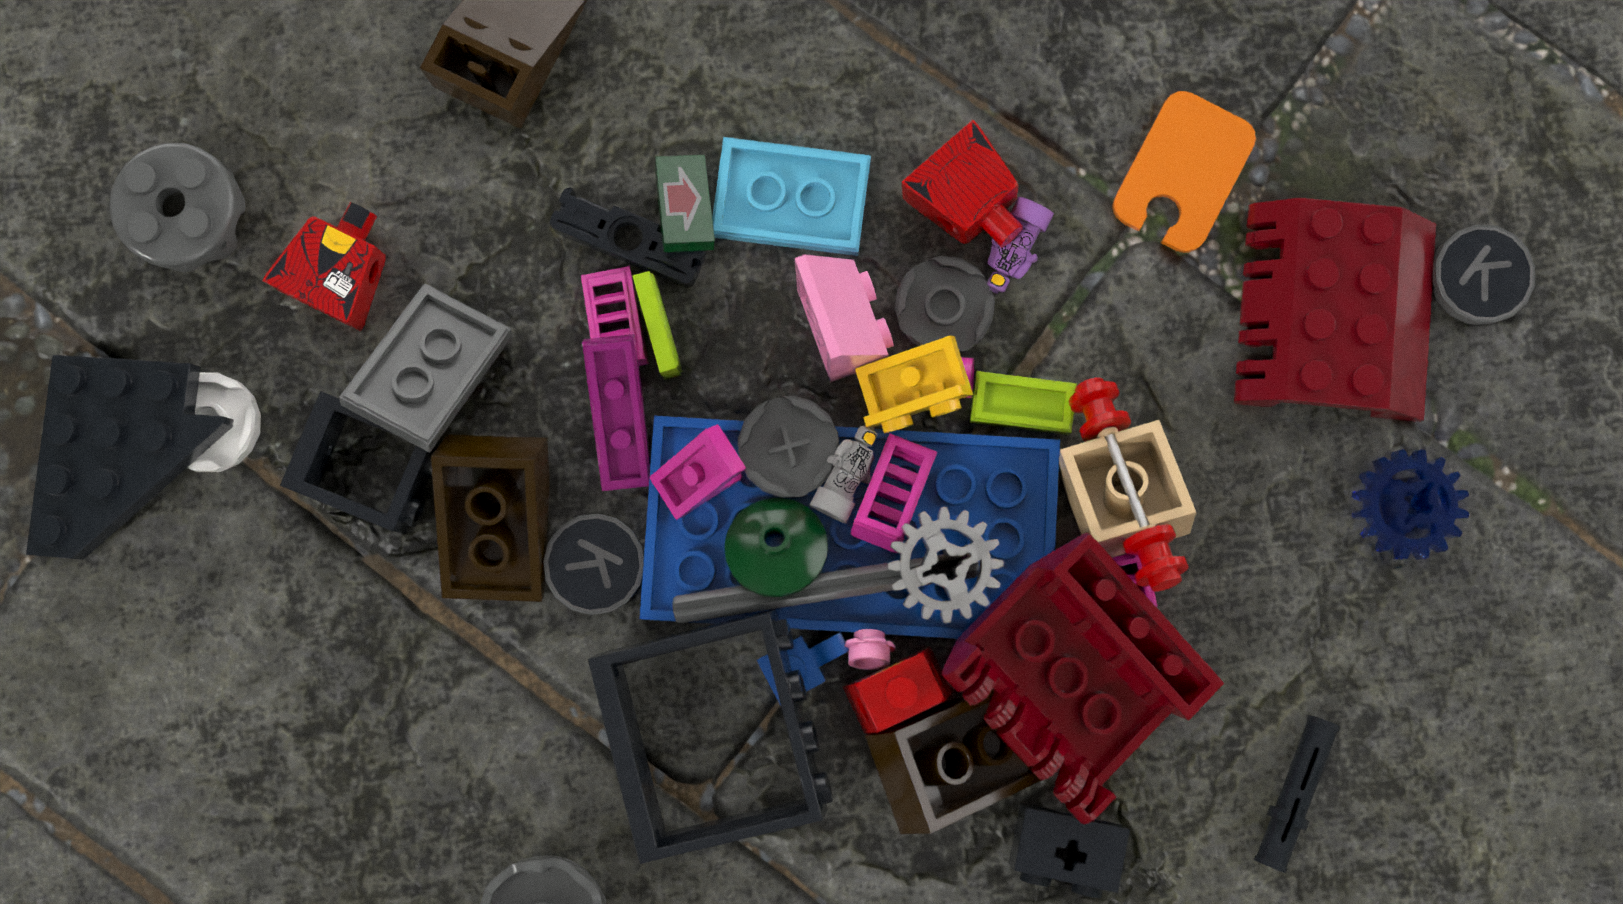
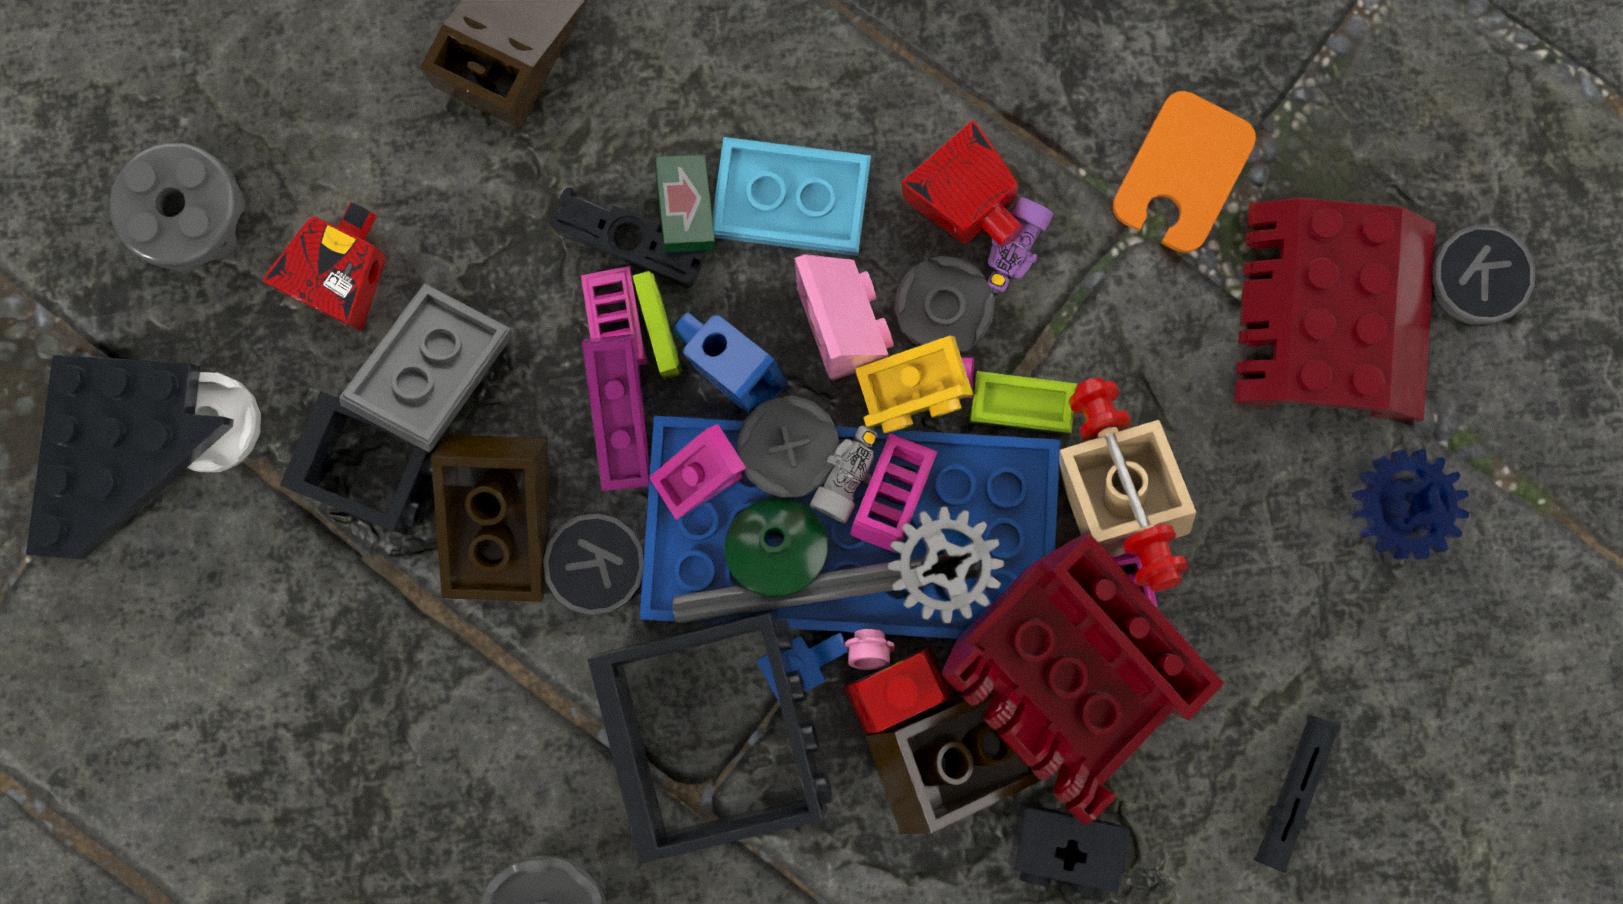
none -> blue torso [673,311,789,415]

